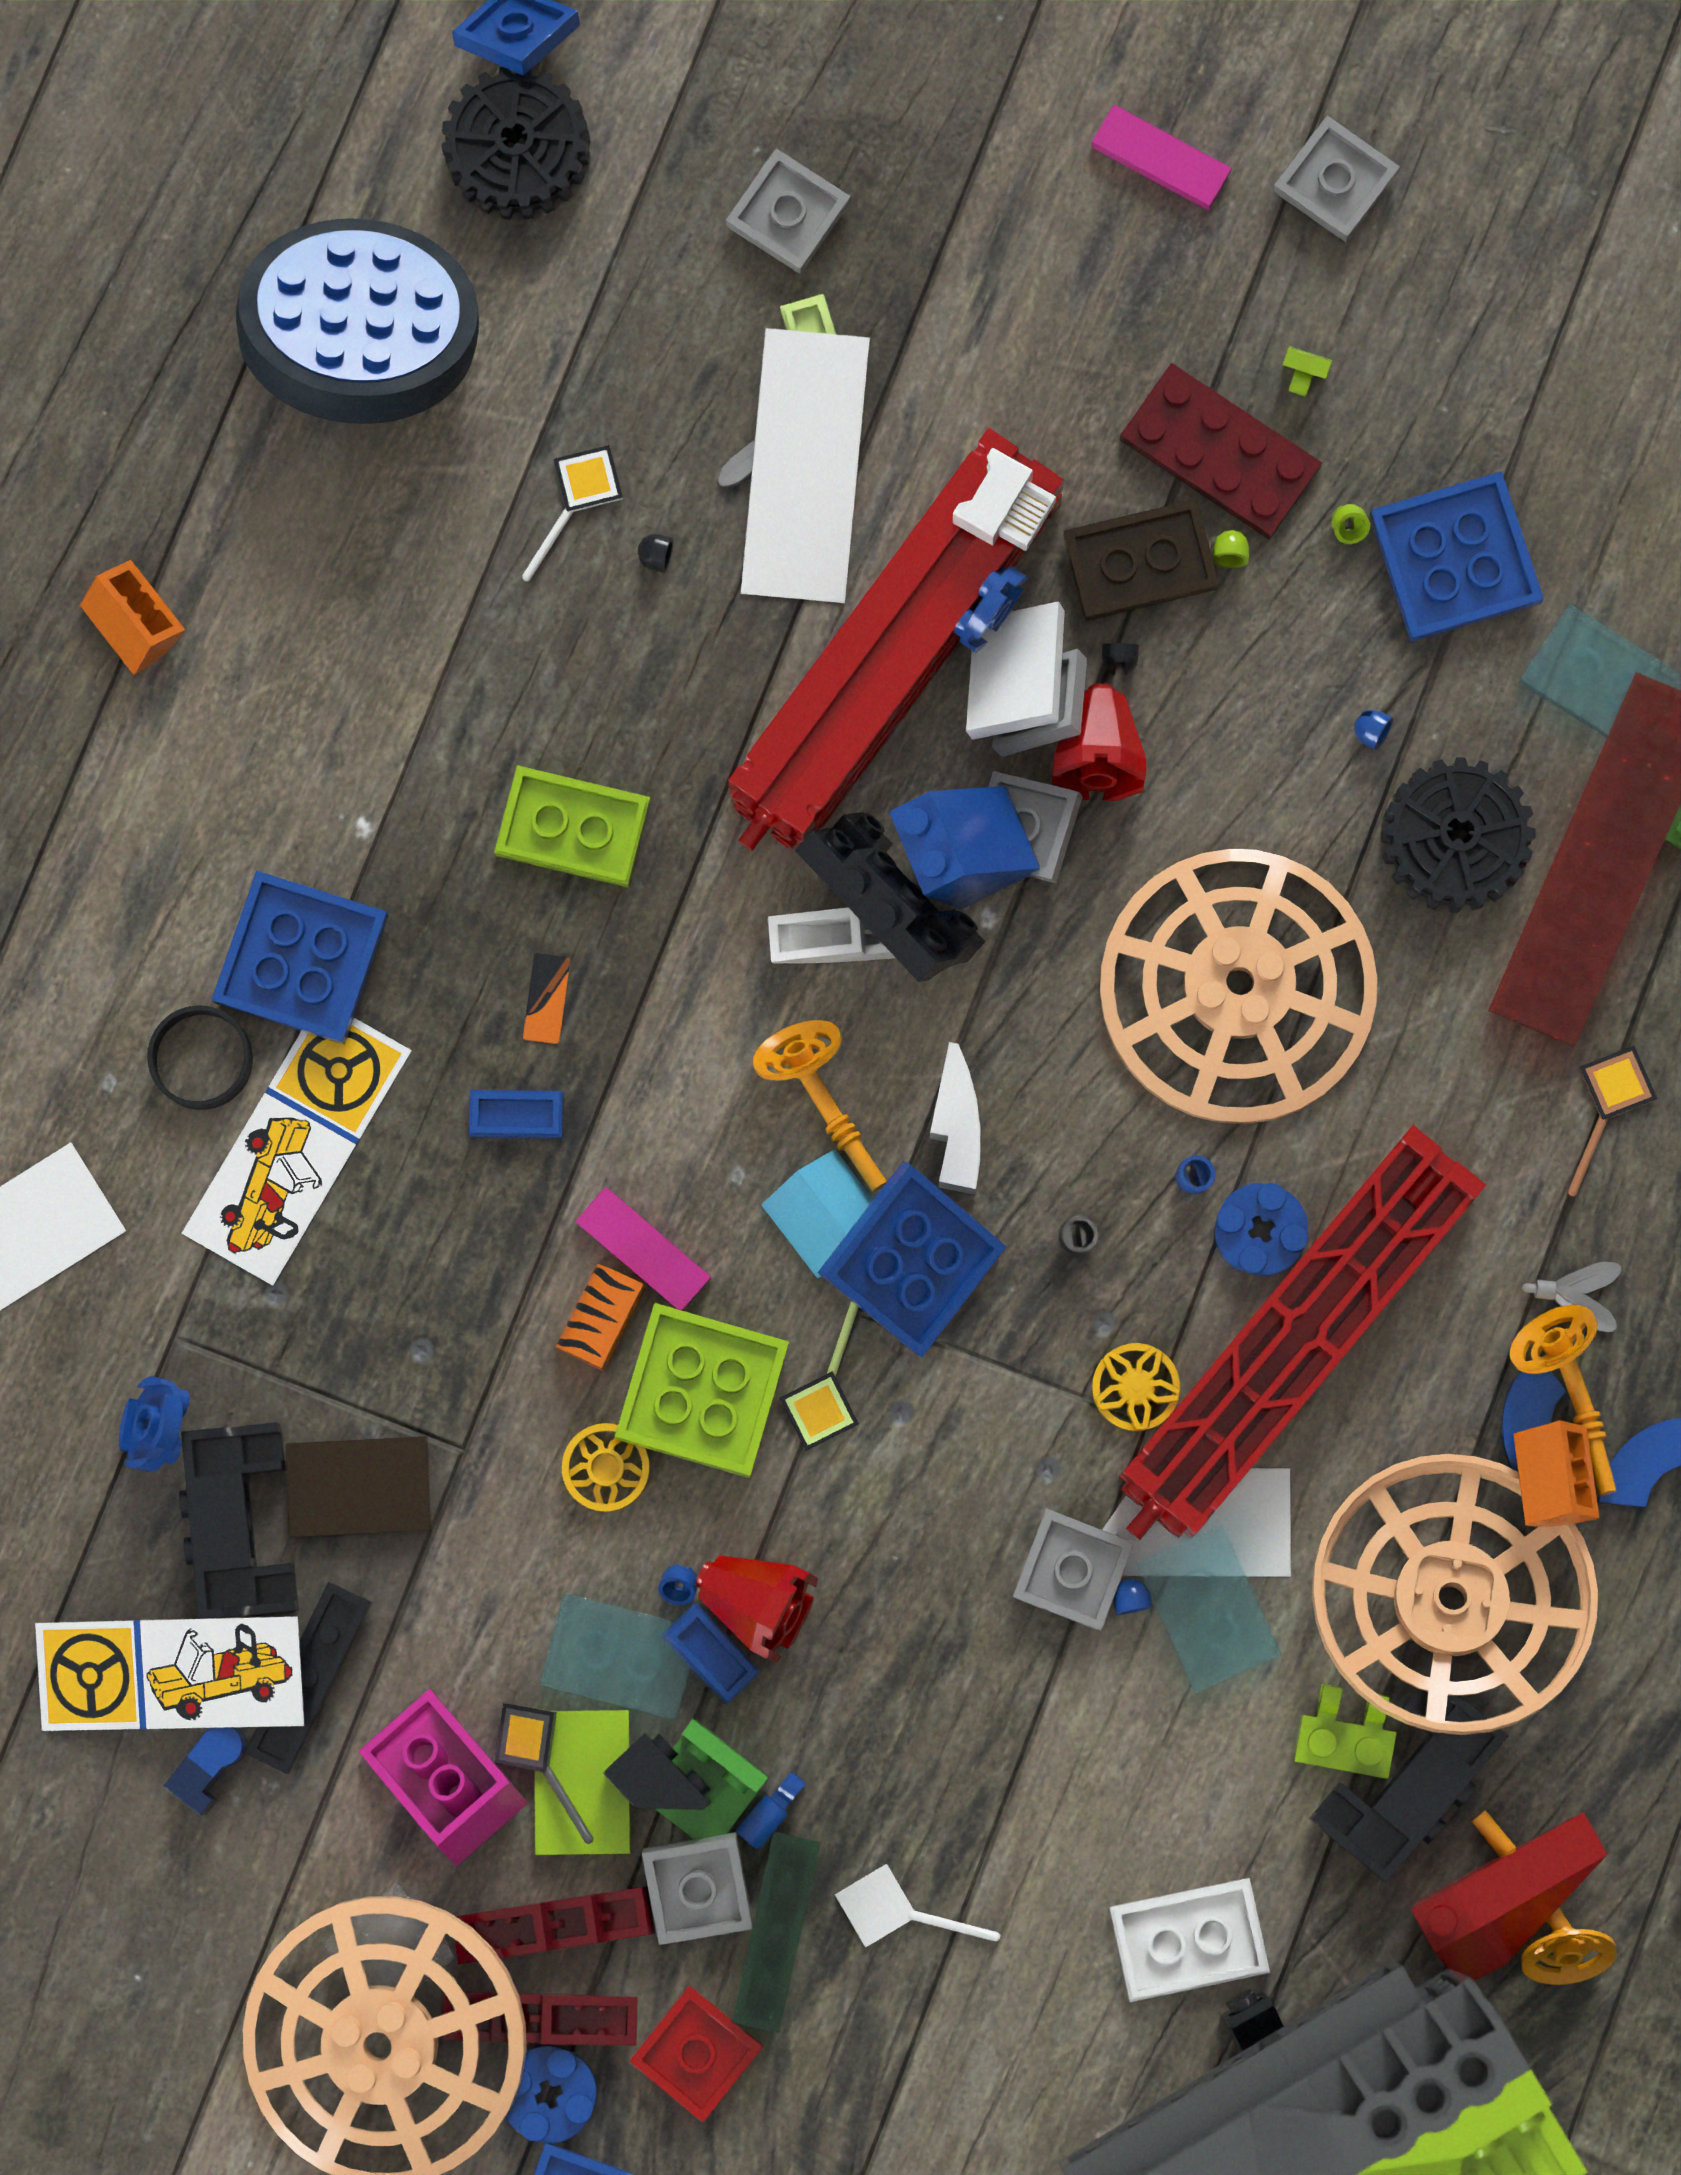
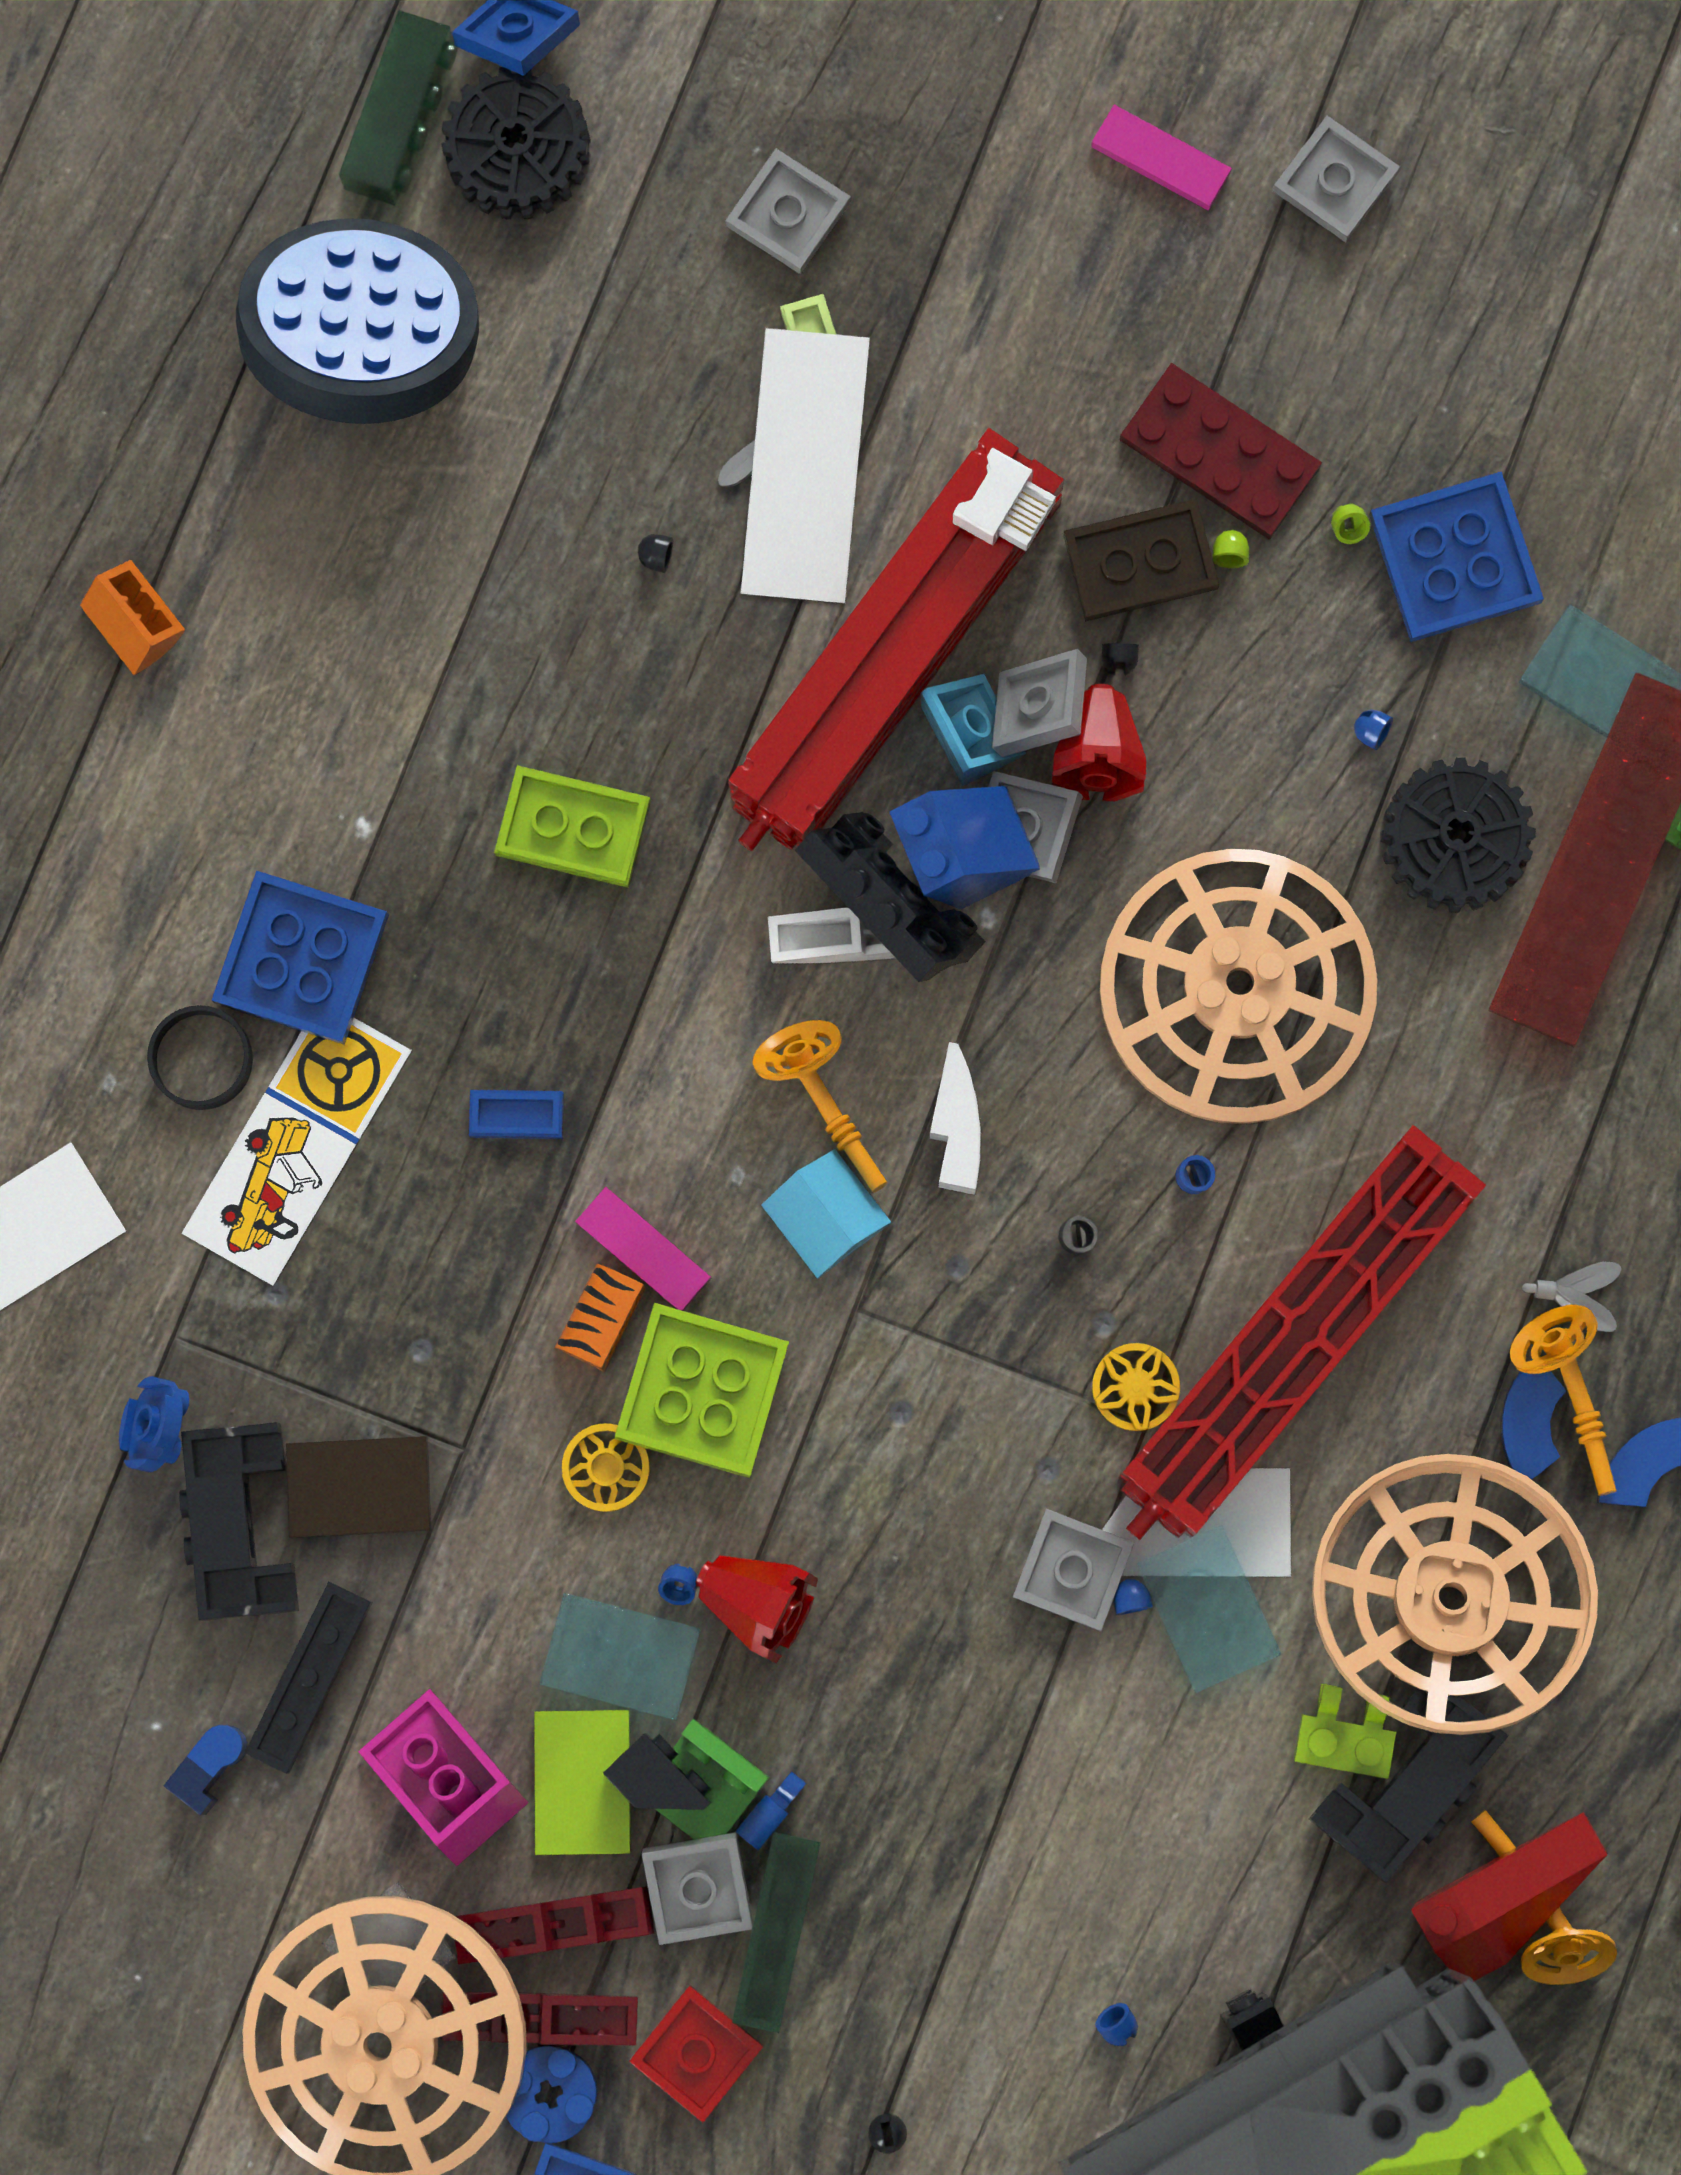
sticker [35,1617,304,1731] -> none
piece [495,1703,593,1844] -> none
piece [522,445,623,581] -> none
sticker [523,953,571,1044] -> none
blue tile [661,1603,760,1705] -> none
piece [780,1301,859,1451] -> none
blue plate [817,1161,1007,1357] -> none
white piece [835,1864,1001,1948] -> none
blue plate [953,566,1029,653] -> none
white tile [966,601,1065,740] -> none
white tile [1109,1878,1270,2002] -> none
blue plate [1214,1183,1308,1277] -> none
lime tile [1283,346,1333,397] -> none
orange brick [1513,1420,1599,1527] -> none
piece [1568,1046,1657,1197] -> none
none -> clear green brick [339,10,458,206]
none -> black hinge [868,2113,907,2153]
none -> medium azure slope [921,674,1026,786]
none -> blue hinge [1095,2003,1138,2046]

